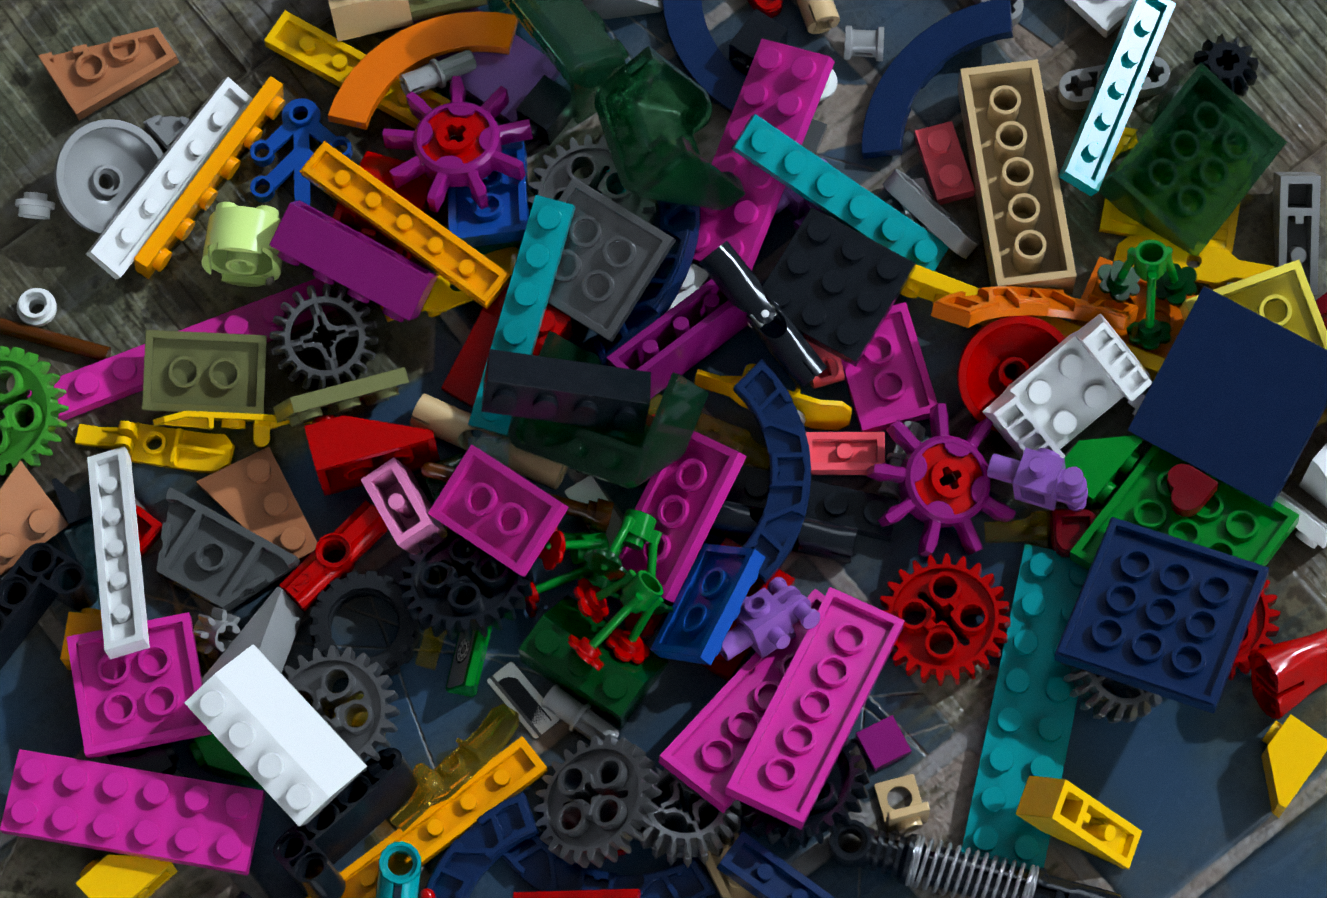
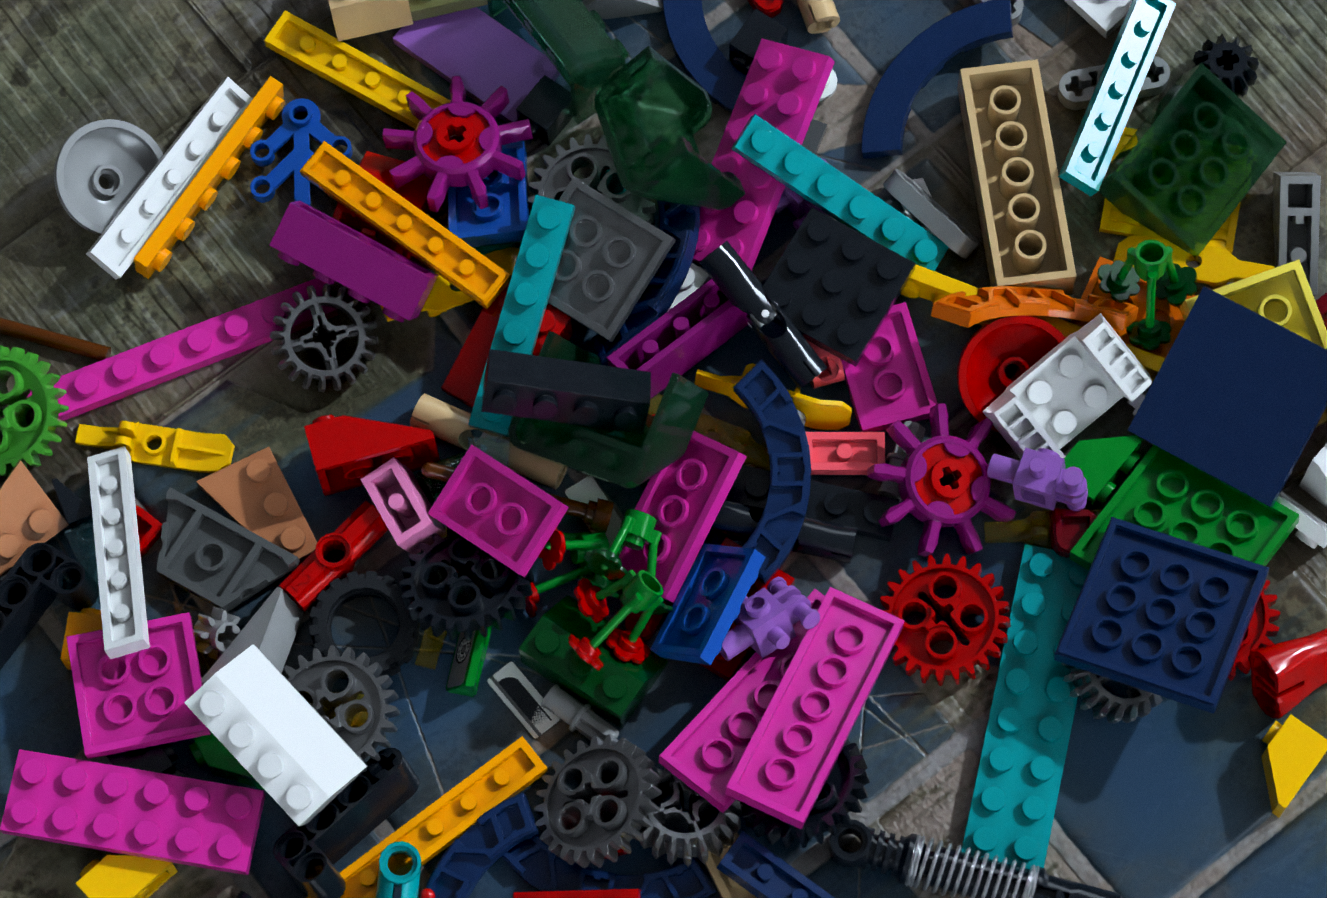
white plate [15,192,55,220] -> none
white plate [17,288,57,327] -> none
nougat wing [38,27,179,121] -> none
olive plate [142,330,267,414] -> none
light grey tile [143,115,191,151] -> none
yellow piece [153,411,315,448] -> none
yellowish green brick [202,202,283,287] -> none
olive plate [273,367,409,427] -> none
orange tile [328,11,519,130] -> none
clear yellow piece [390,704,519,832] -> none
light grey axle [399,50,477,95] -> none
light grey bush [844,26,884,62] -> none
magenta tile [855,715,912,772] -> none
tan bracket [874,774,930,833] -> none
coral plate [914,121,975,205] -> none
yellow slope [1015,776,1142,869] -> none
dark red tile [1167,464,1218,517] -> none

